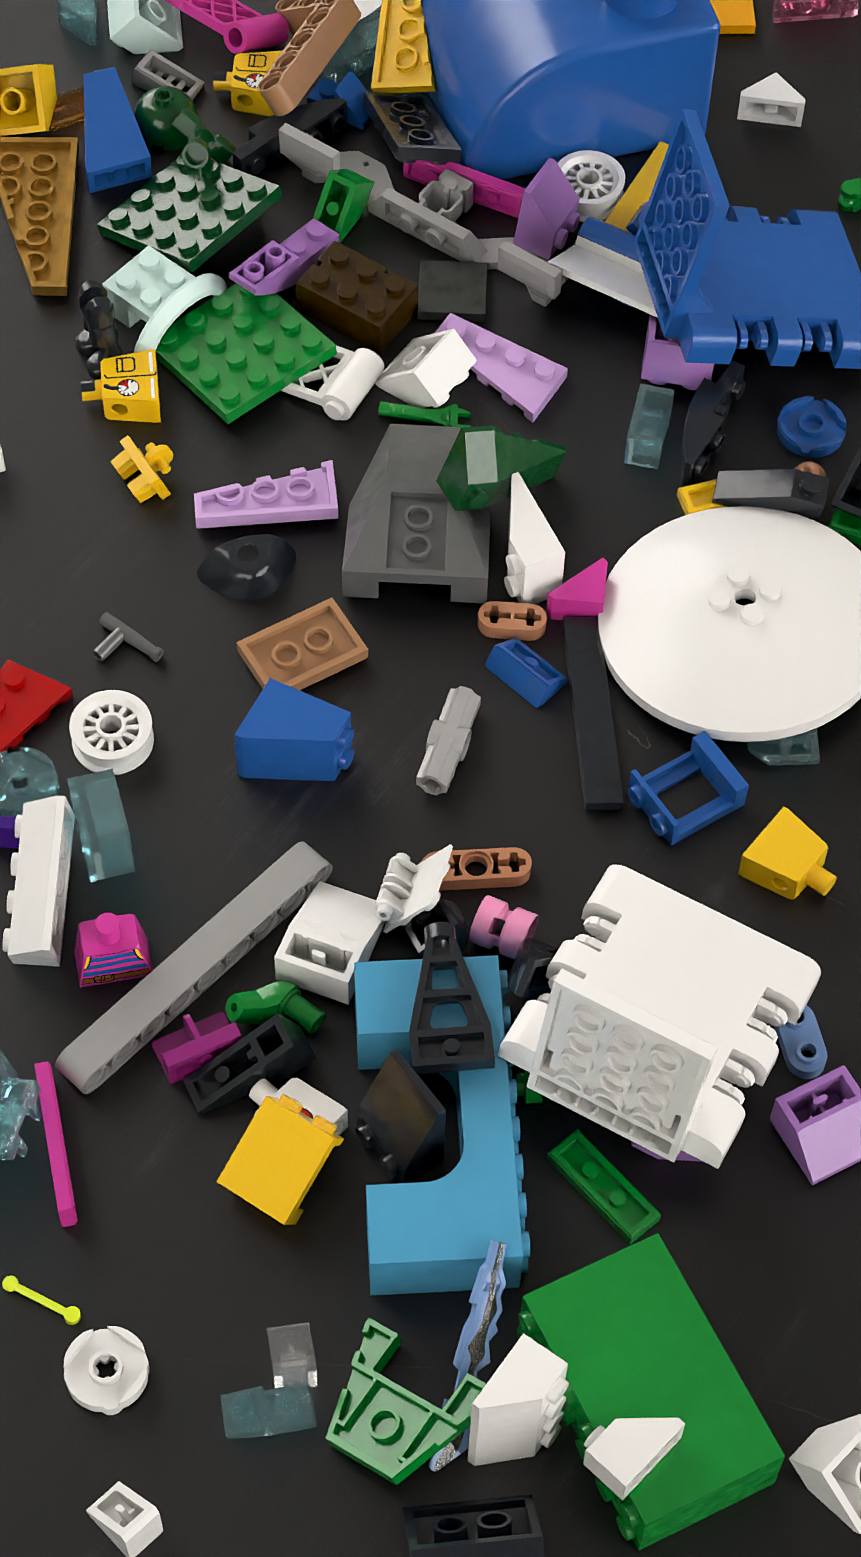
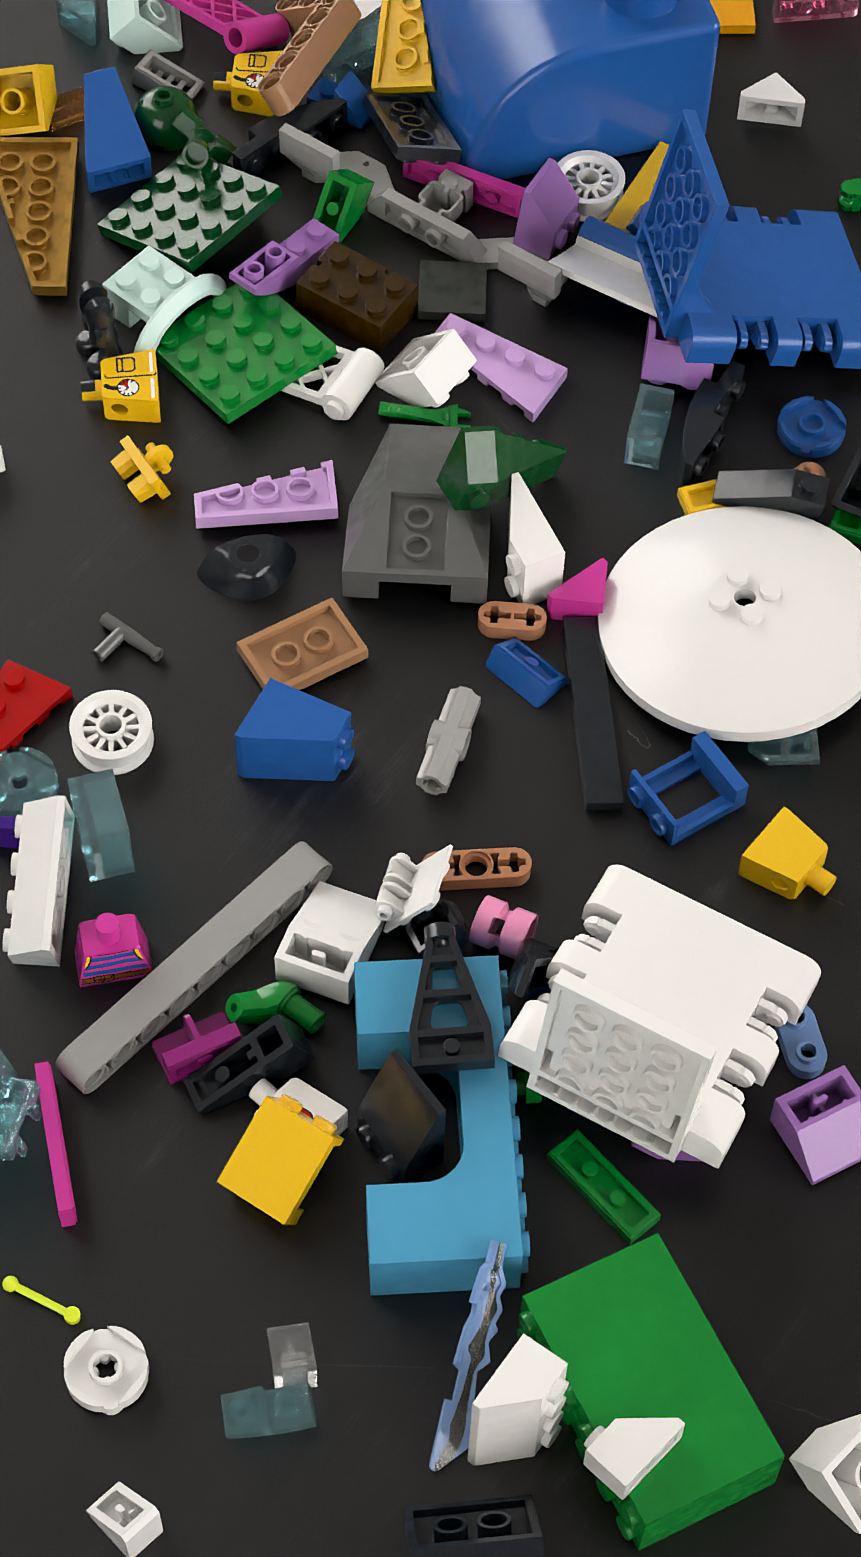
wing [325,1318,486,1485] -> none

